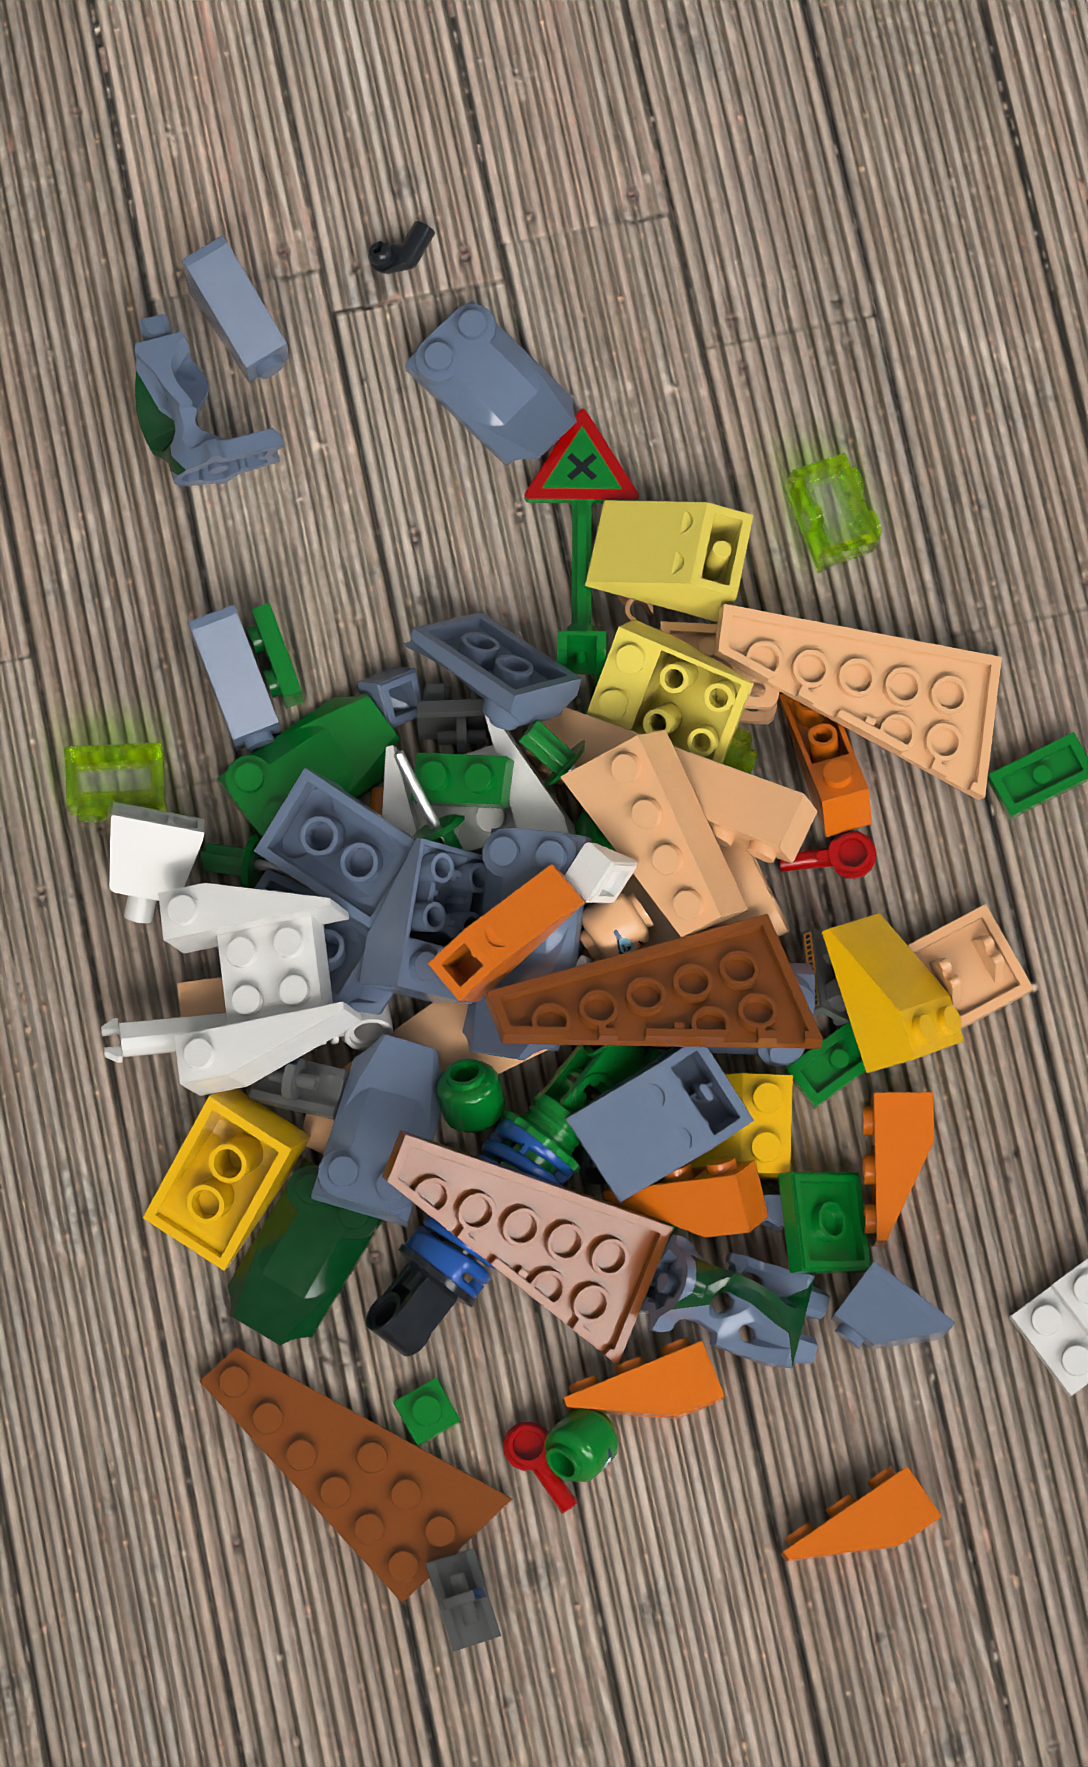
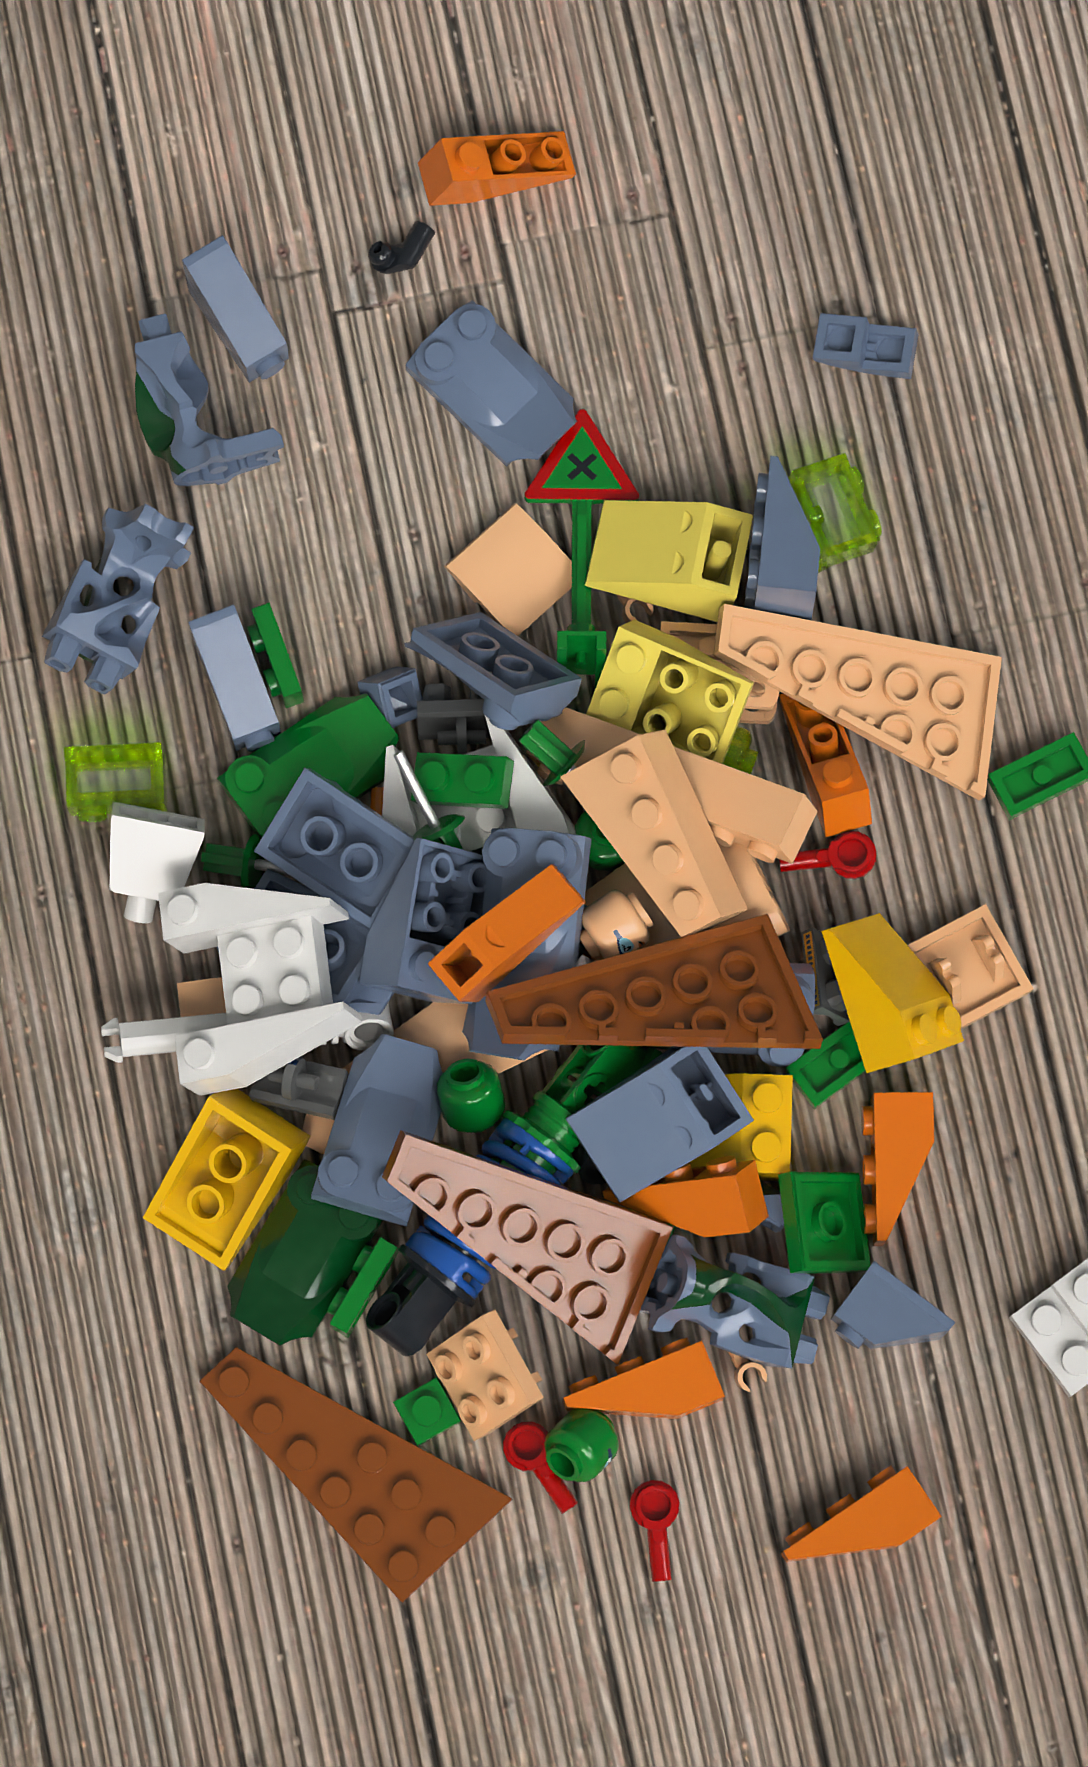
dark grey hips [425,1548,501,1652] -> none
white slope [565,842,638,903] -> none
none -> sand blue hips [42,504,194,694]
none -> green plate [327,1237,399,1338]
none -> orange slope [418,131,576,206]
none -> light nougat plate [426,1310,544,1441]
none -> light nougat slope [444,503,572,636]
none -> red plate [629,1480,680,1582]
none -> light nougat hand [727,1351,767,1392]
none -> sand blue slope [744,456,820,620]
none -> sand blue slope [813,313,919,379]

